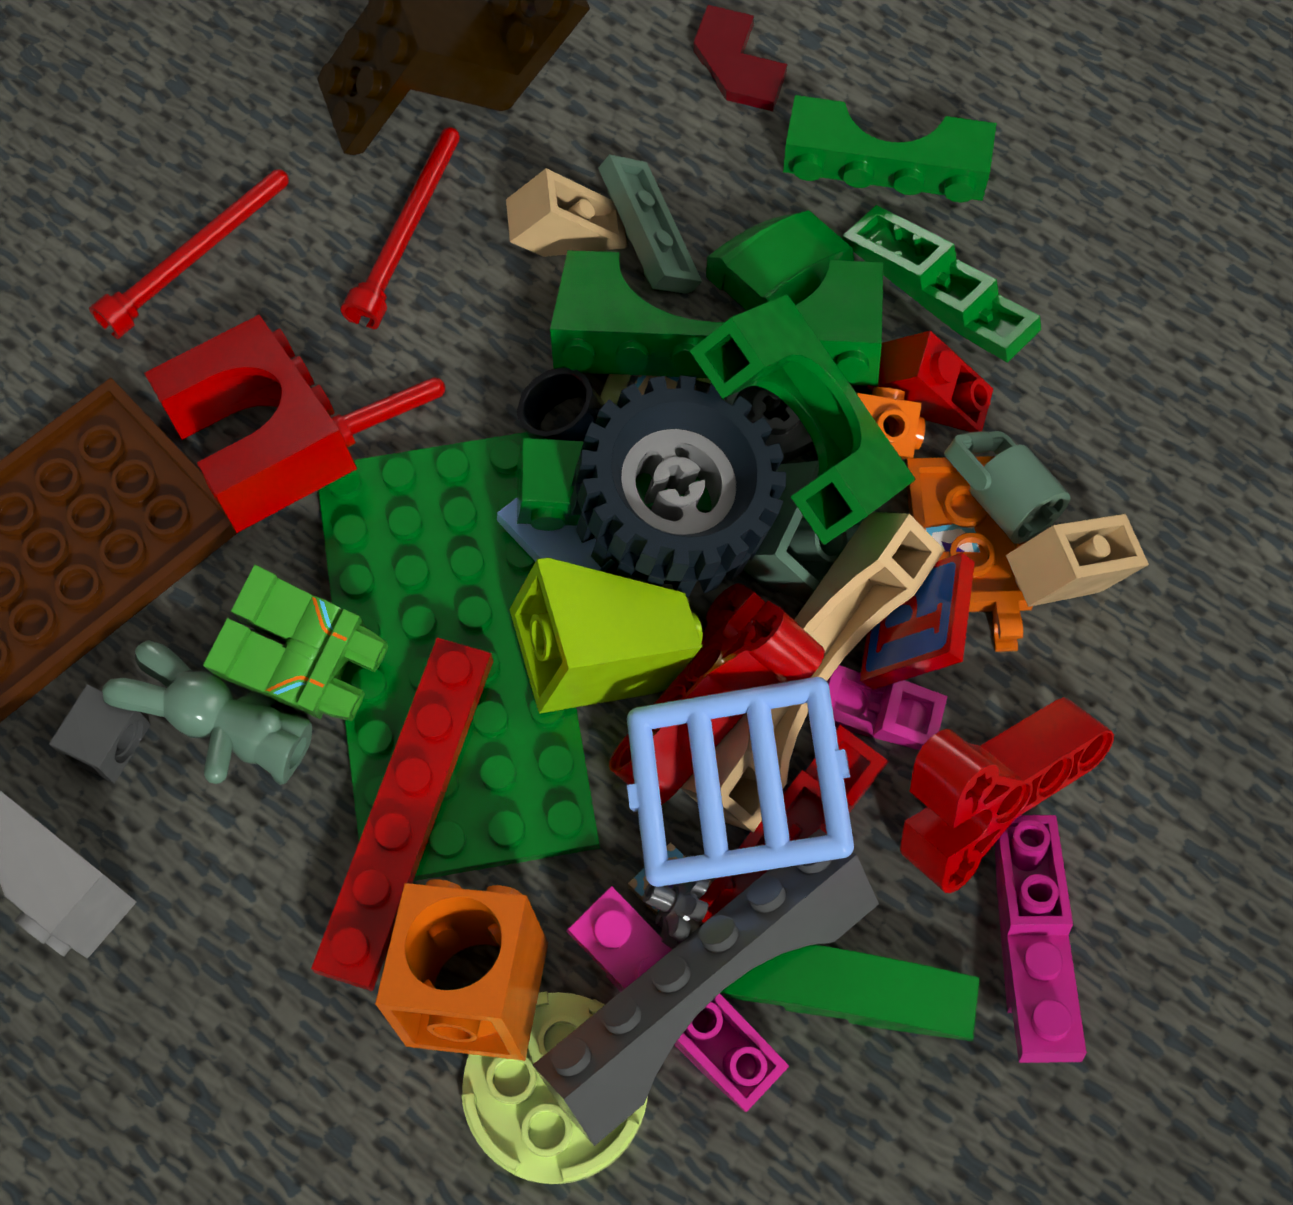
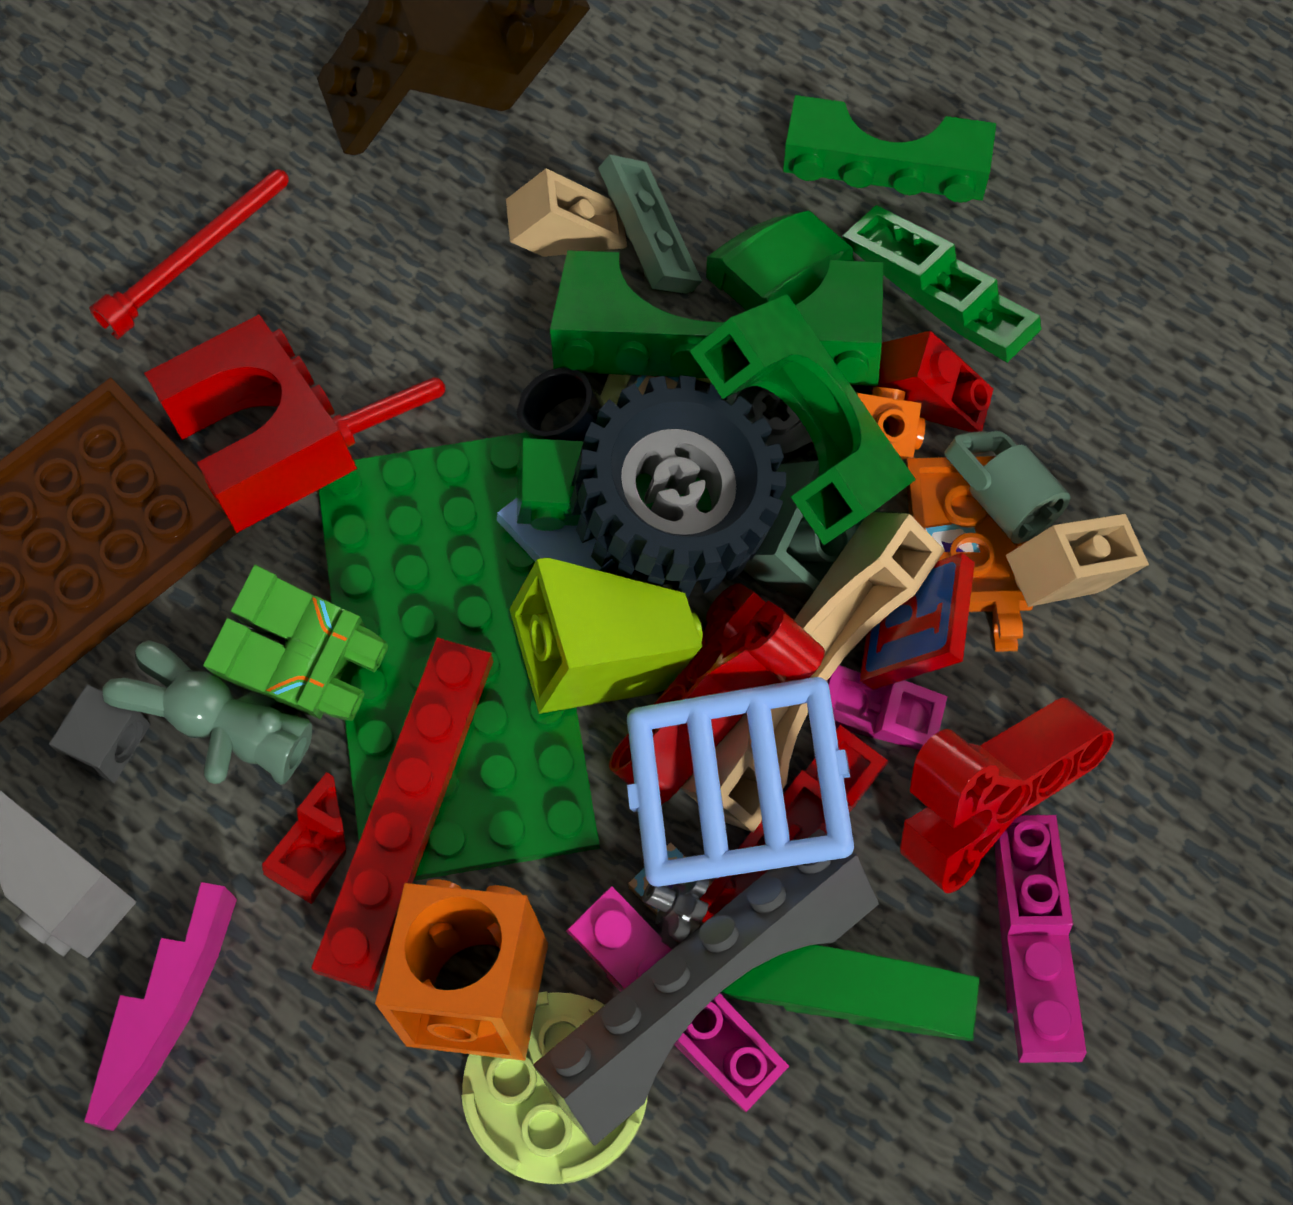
red piece [340,127,460,329] -> none
dark red tile [694,5,787,112] -> none
none -> dark pink slope [84,882,237,1131]
none -> red slope [262,772,346,904]

